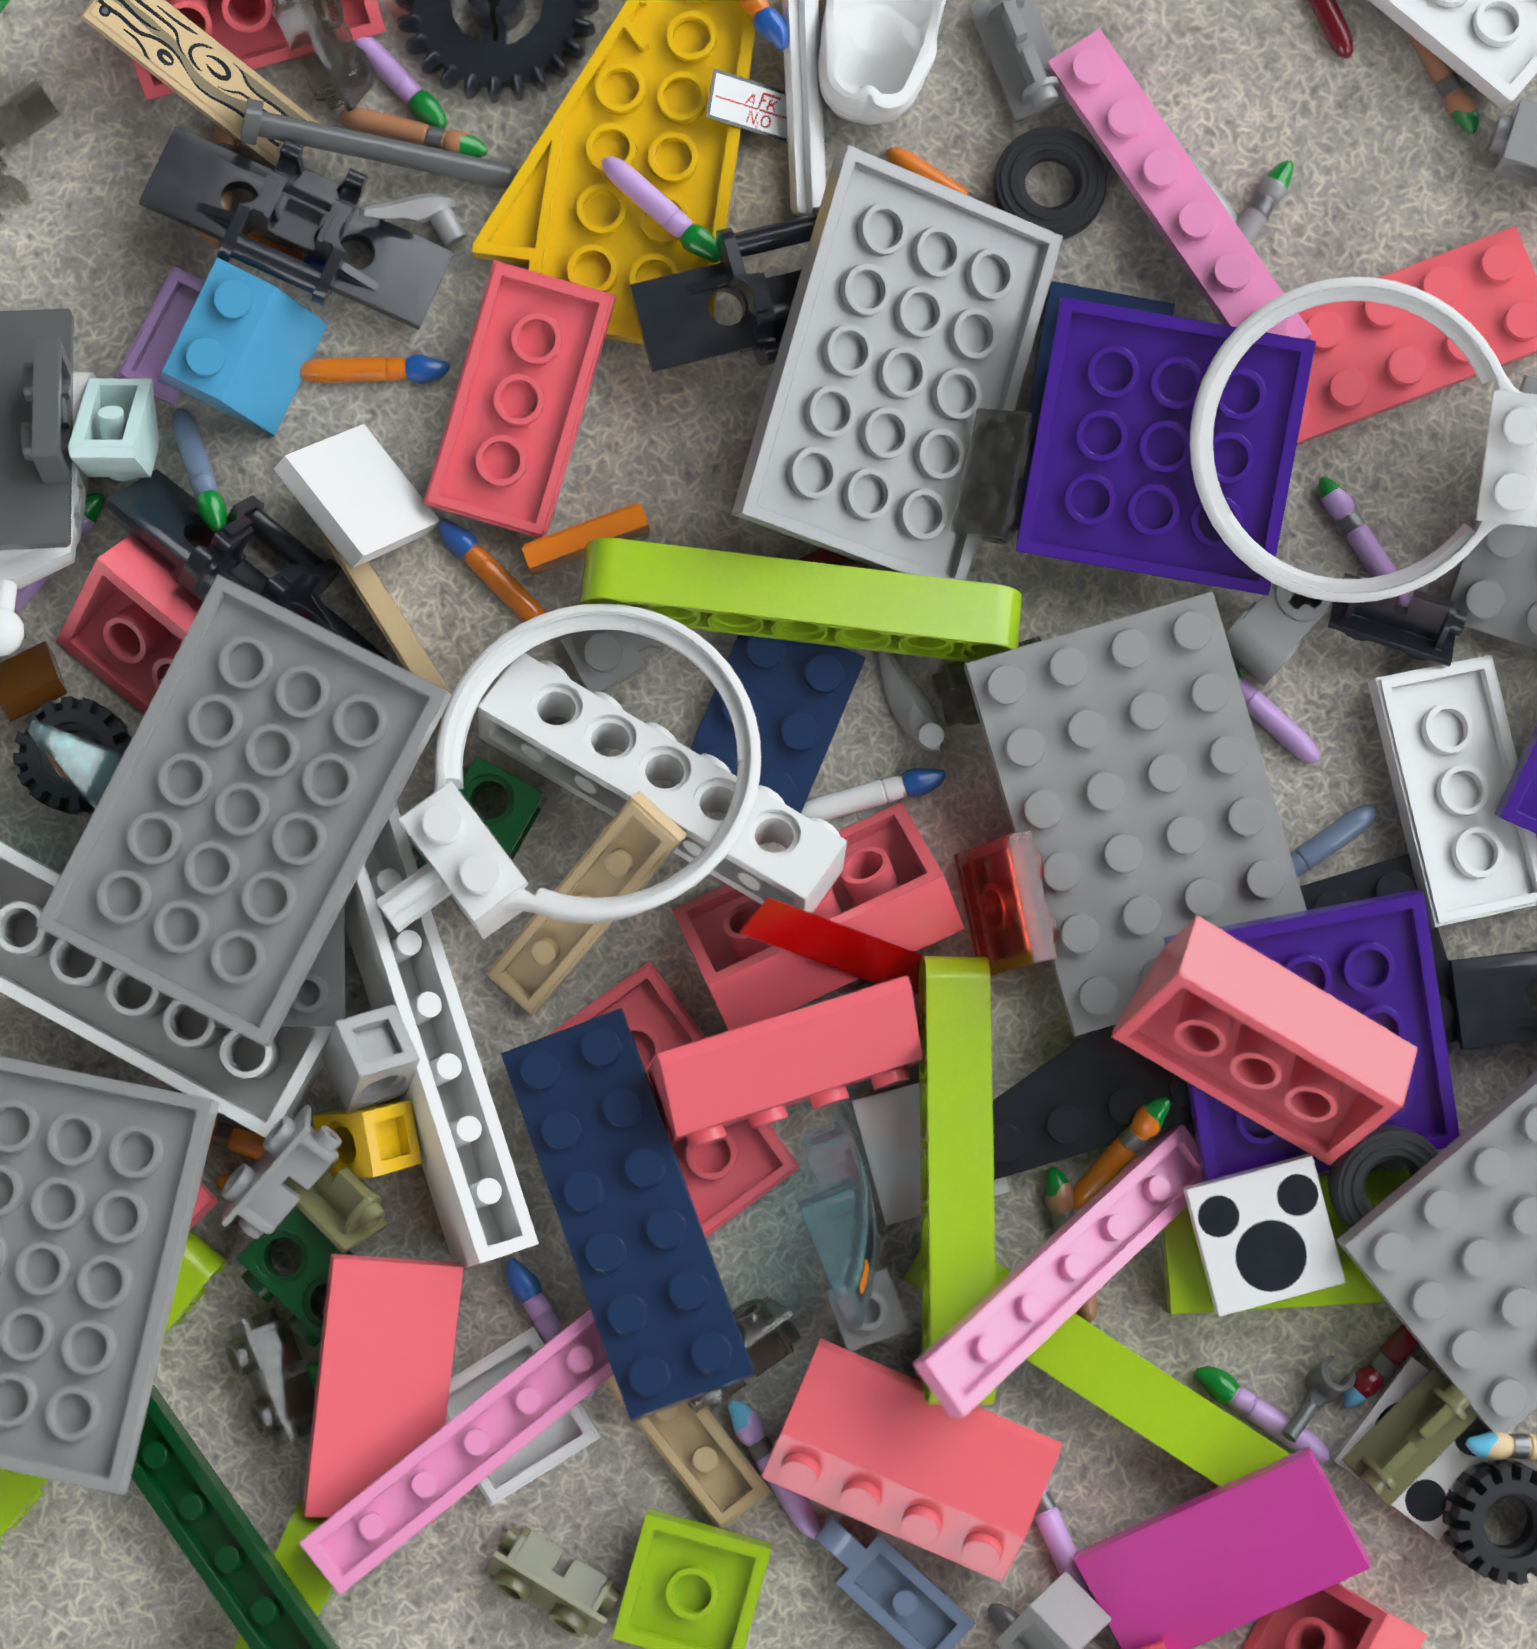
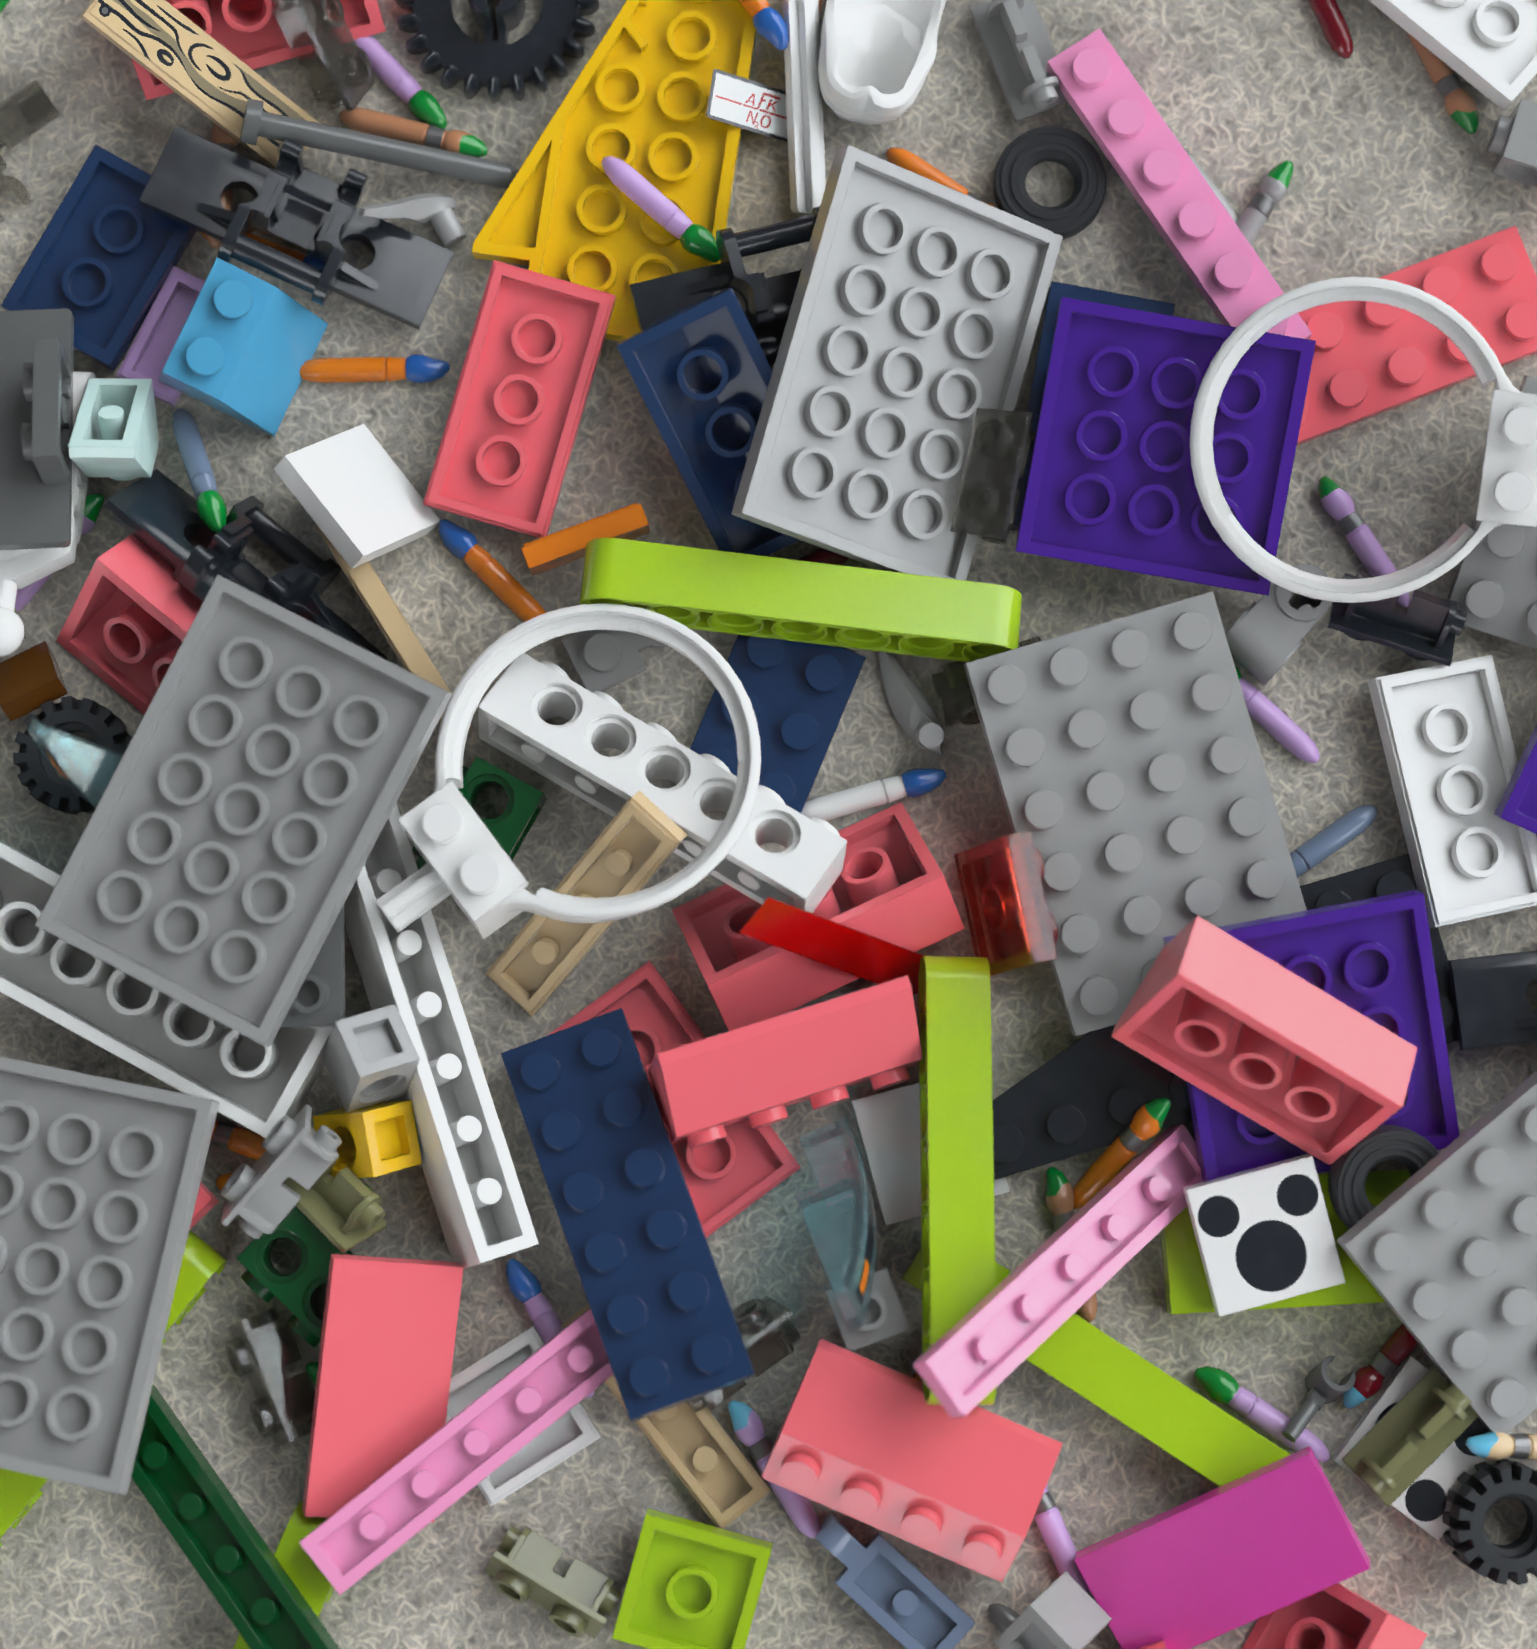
none -> dark blue plate [1,145,197,371]
none -> dark blue slope [616,287,799,556]

